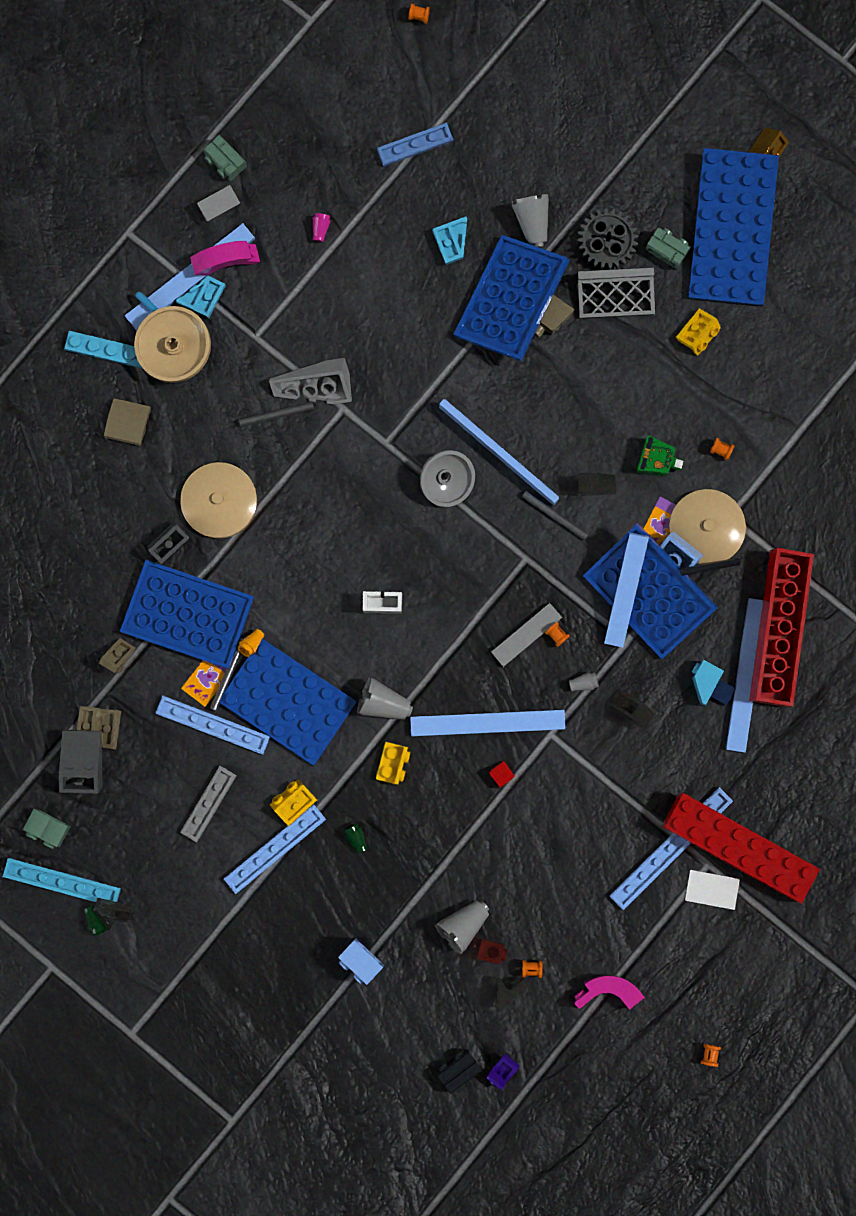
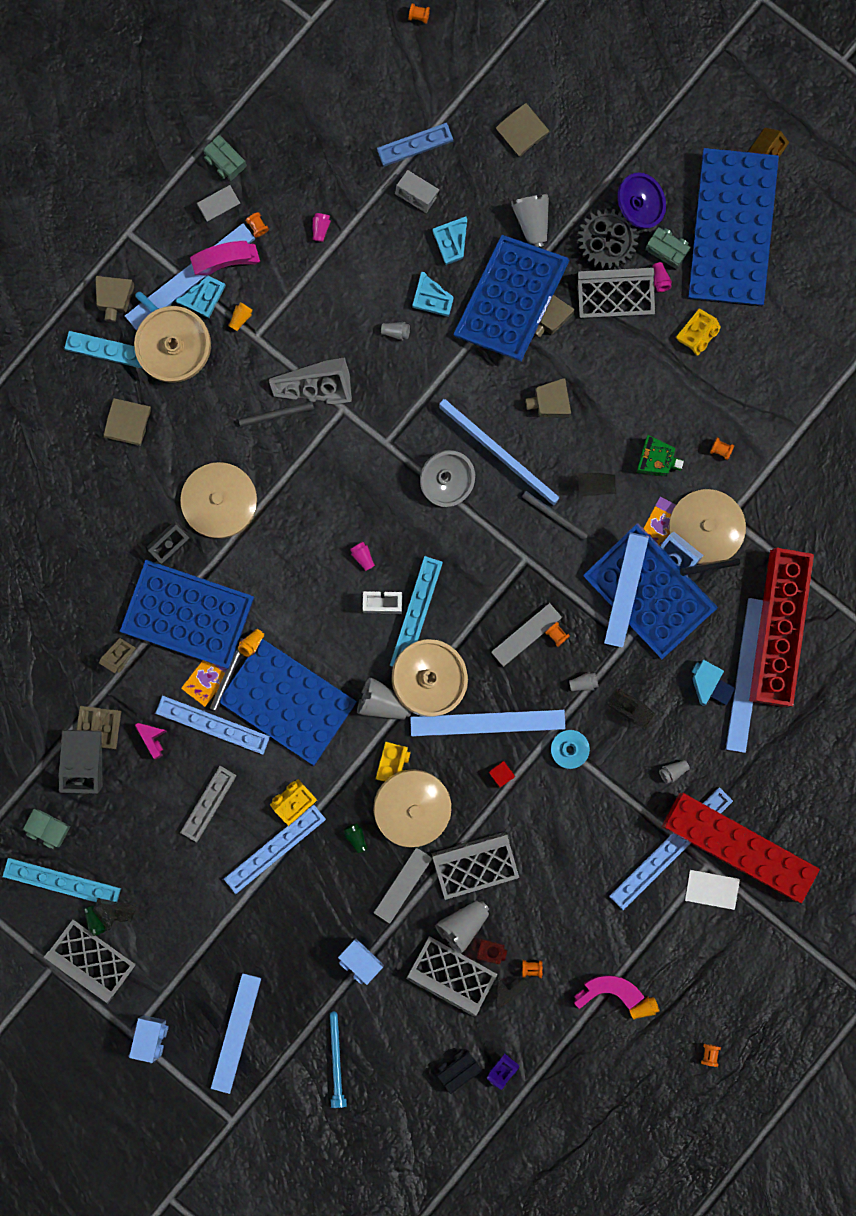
none -> light grey fence [44,920,136,1004]
none -> dark tan torso [96,276,134,322]
none -> light blue brick [129,1015,168,1063]
none -> dark pink slope [135,723,167,759]
none -> light blue tile [211,973,262,1094]
none -> light orange cone [228,302,253,331]
none -> orange bush [245,212,269,238]
none -> dark azure piece [330,1011,347,1108]
none -> dark pink cone [350,542,375,571]
none -> tan dish [374,769,451,847]
none -> light grey tile [374,847,432,923]
none -> light grey cone [381,322,410,341]
none -> medium azure plate [390,556,443,667]
none -> tan dish [392,639,468,717]
none -> light grey hinge [395,170,439,213]
none -> light grey fence [406,936,498,1017]
none -> medium azure wing [412,272,454,317]
none -> light grey fence [431,831,519,900]
none -> dark tan slope [496,103,550,157]
none -> dark tan torso [525,378,571,418]
none -> medium azure dish [551,730,590,769]
none -> dark purple dish [618,173,666,229]
none -> light orange cone [629,996,660,1020]
none -> dark pink cone [652,262,672,292]
none -> light grey cone [659,760,690,784]

